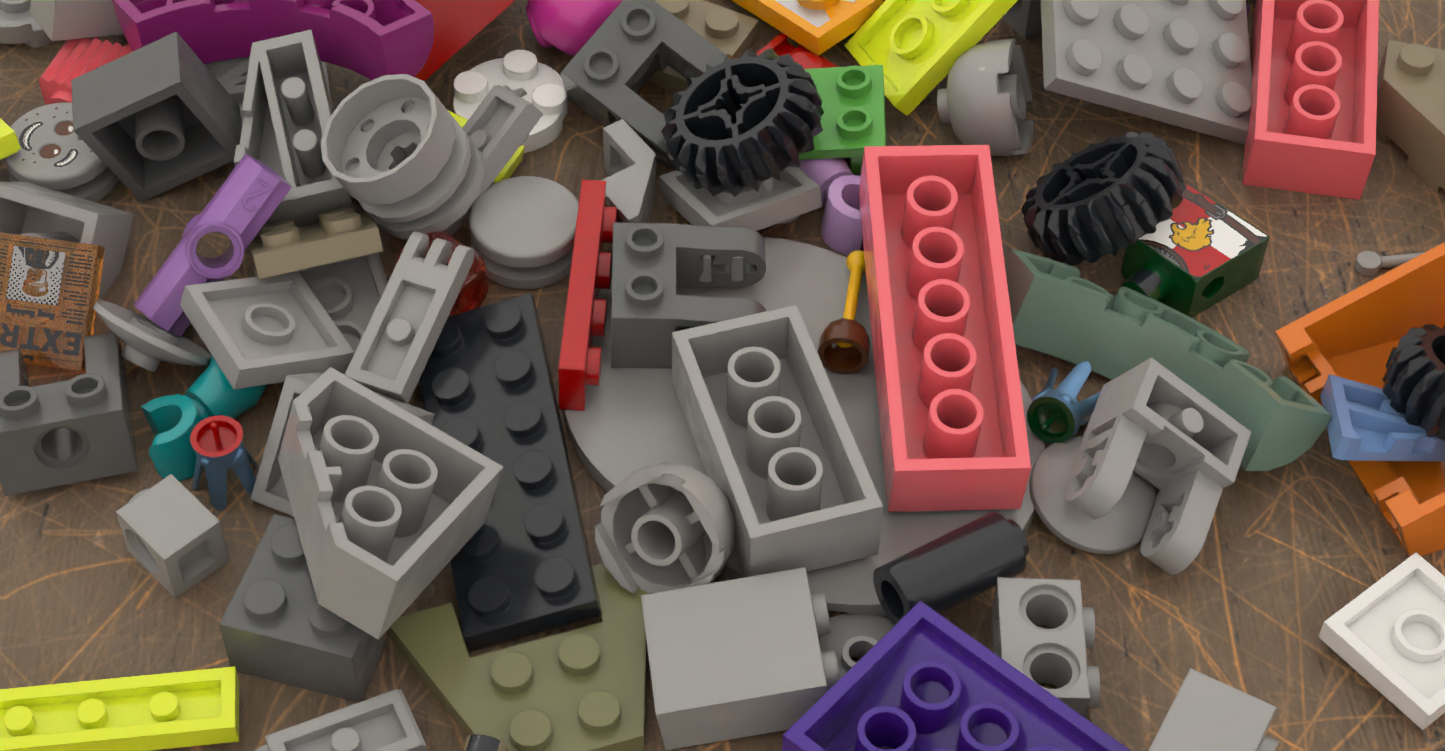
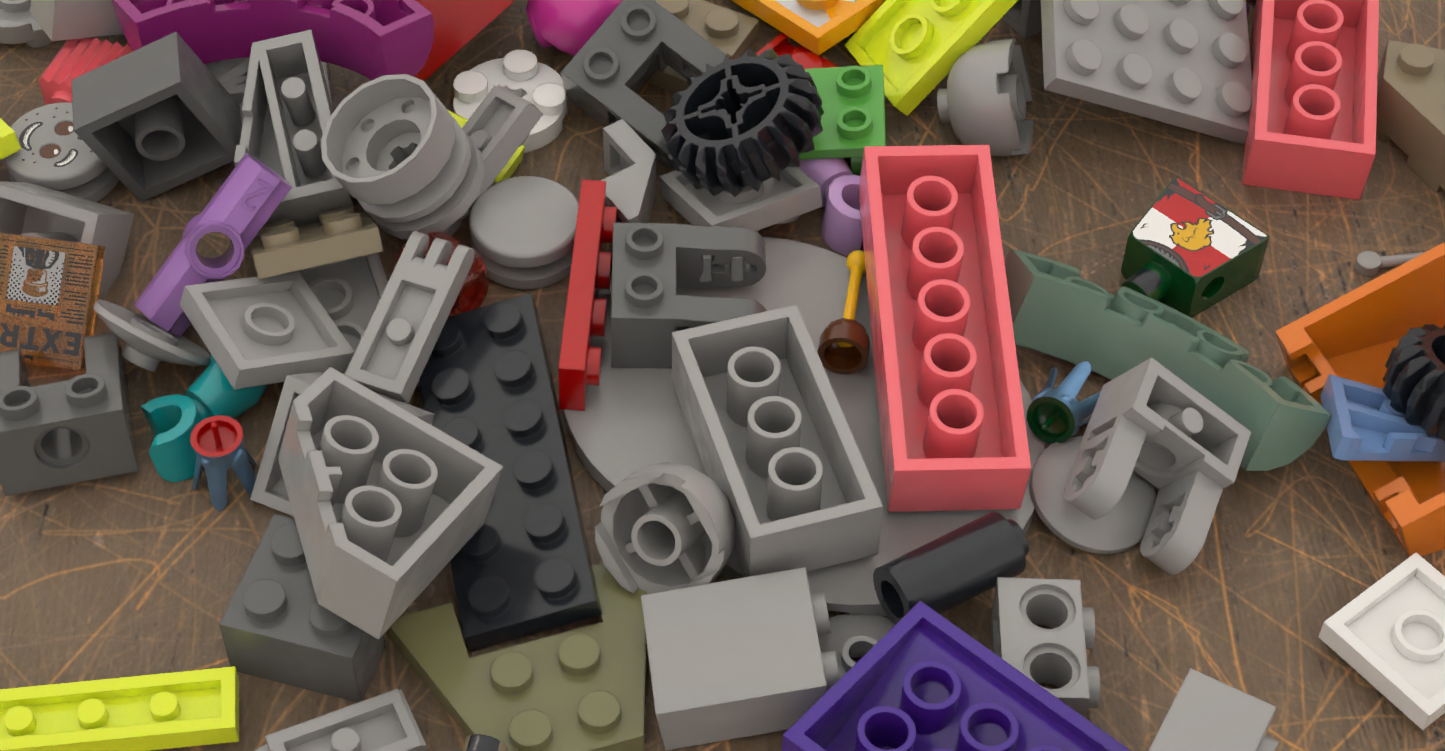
light grey brick [116,474,230,599] -> none
black gear [1021,132,1187,266] -> none

